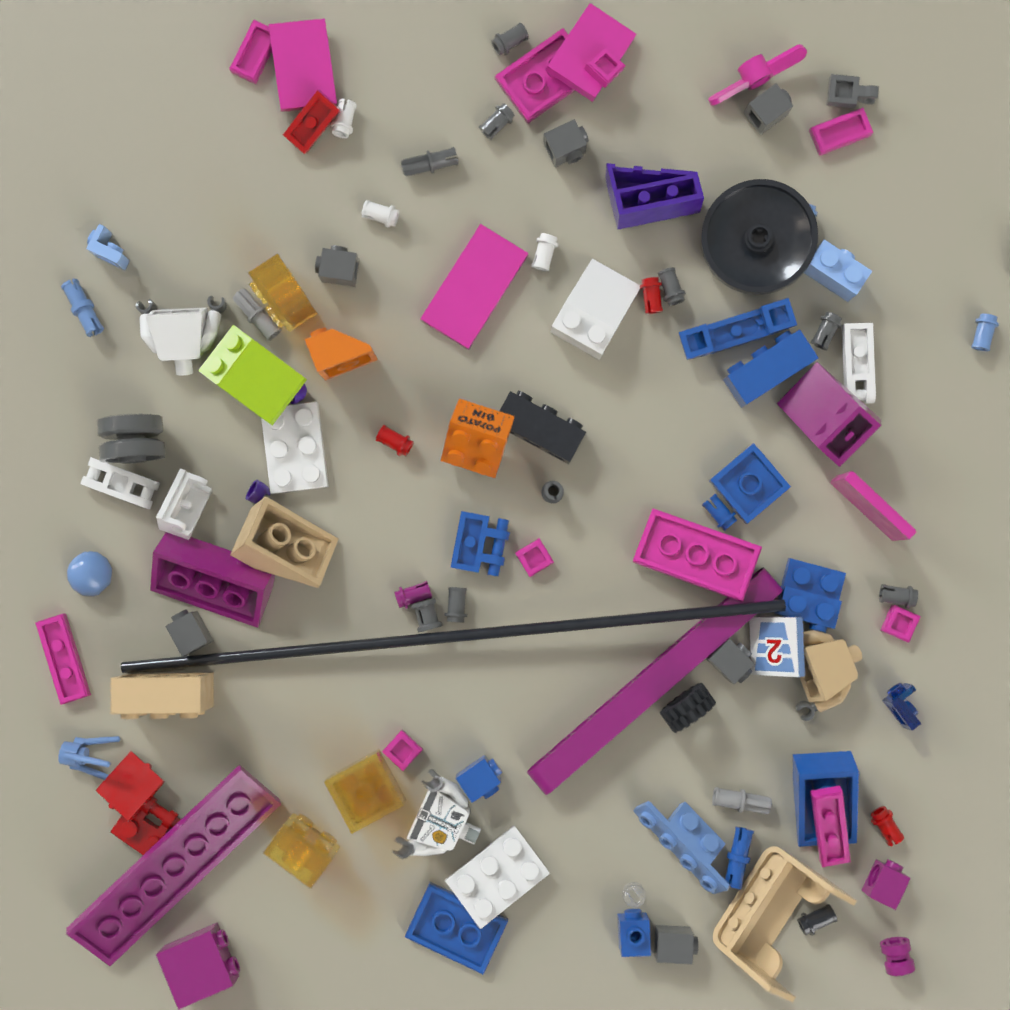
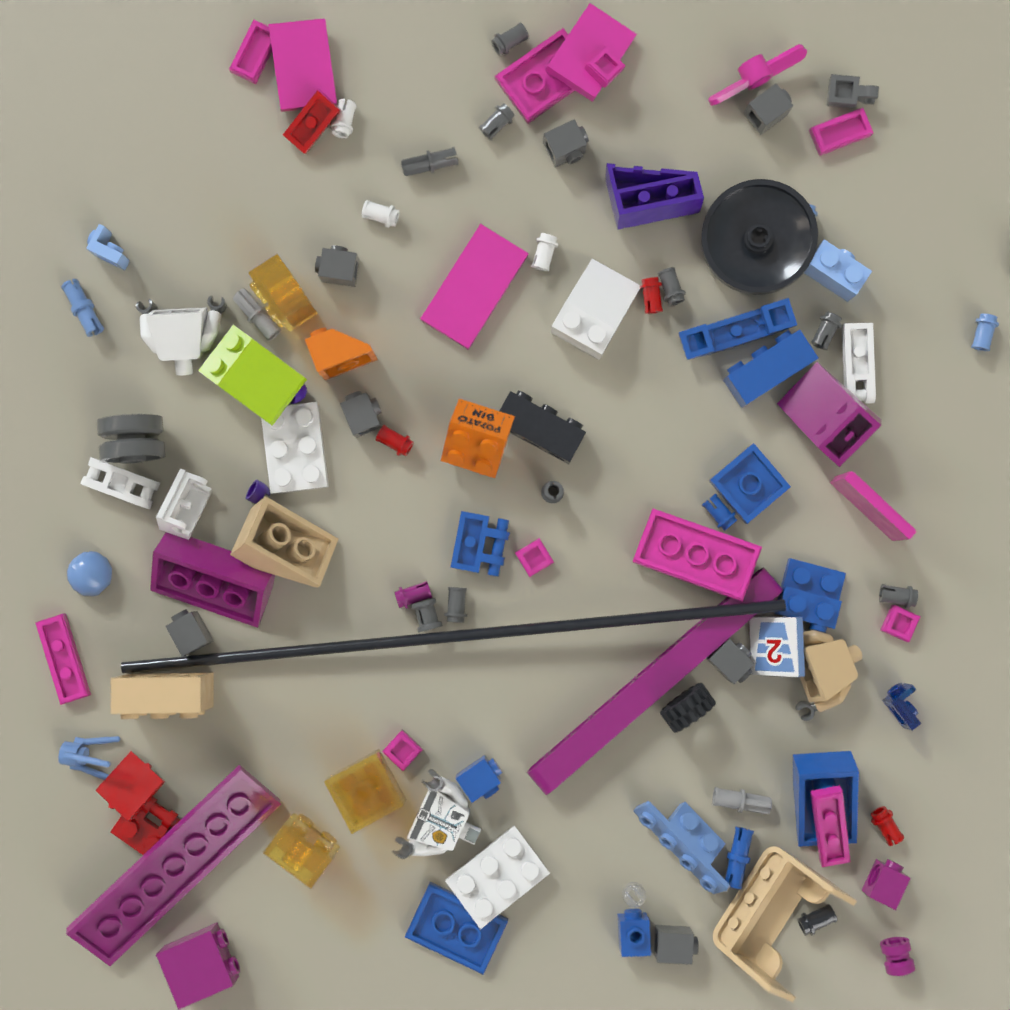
none -> dark grey brick [340,391,382,438]

